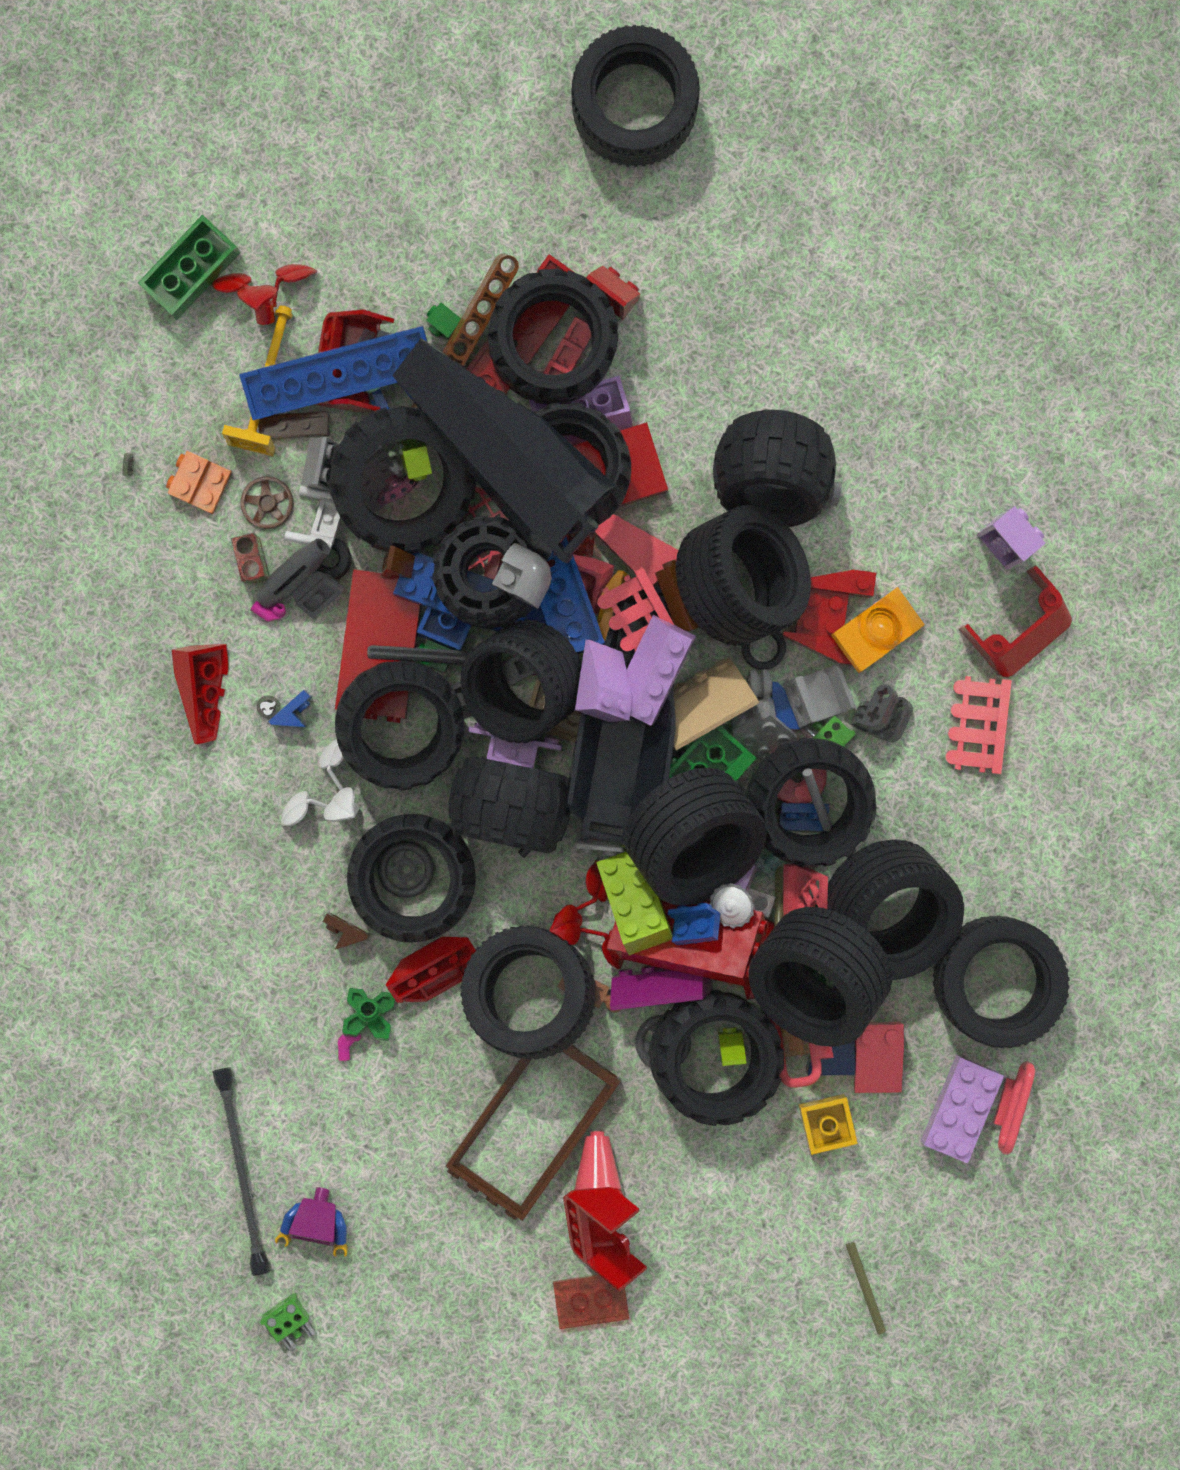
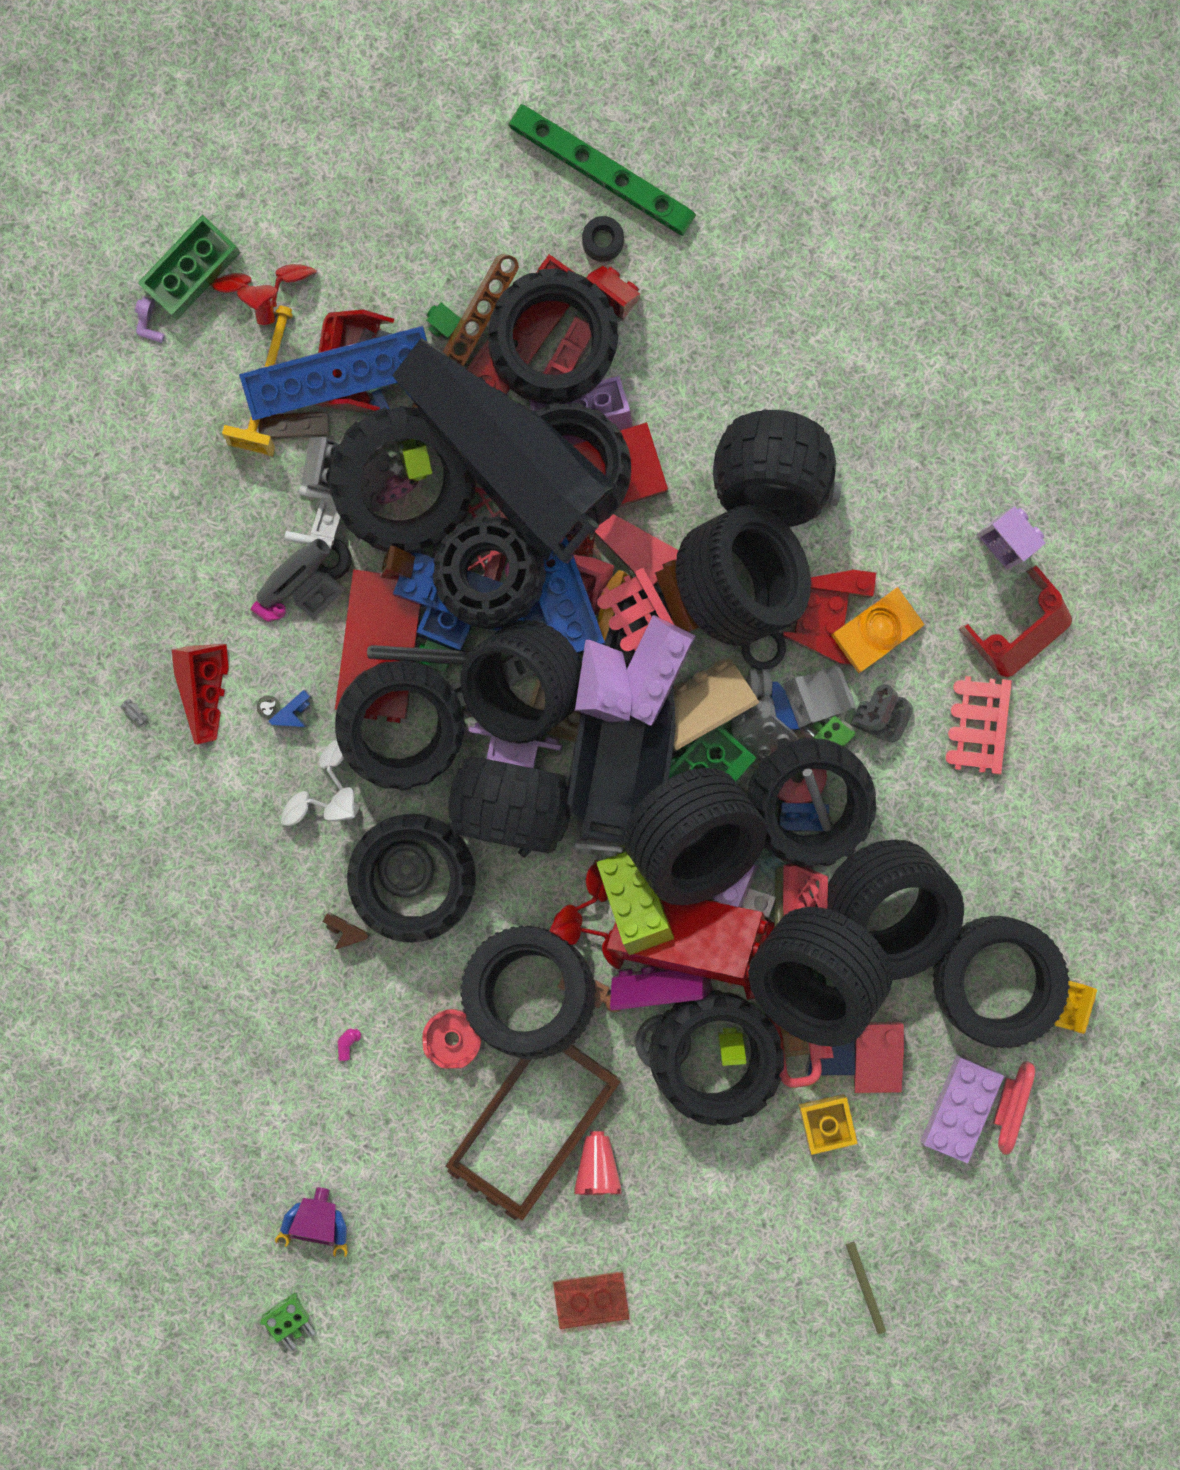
clear smoke tile [122,453,135,477] -> none
orange plate [166,451,232,514] -> none
dark grey hose [212,1067,270,1276] -> none
clear red piece [231,533,269,584] -> none
reddish brown wheel [240,476,293,529] -> none
green plant [342,988,395,1041] -> none
red wedge [385,936,476,1003] -> none
light grey brick [492,543,552,609] -> none
red windscreen [563,1187,647,1292] -> none
black tyre [571,25,700,167] -> none
blue bracket [667,903,721,945] -> none
white piece [710,883,755,928] -> none
none -> light grey piece [120,699,148,726]
none -> lavender plate [135,296,165,343]
none -> coral plate [422,1009,482,1069]
none -> green beam [508,104,696,236]
none -> black tyre [582,216,624,262]
none -> yellow bracket [1054,981,1097,1034]

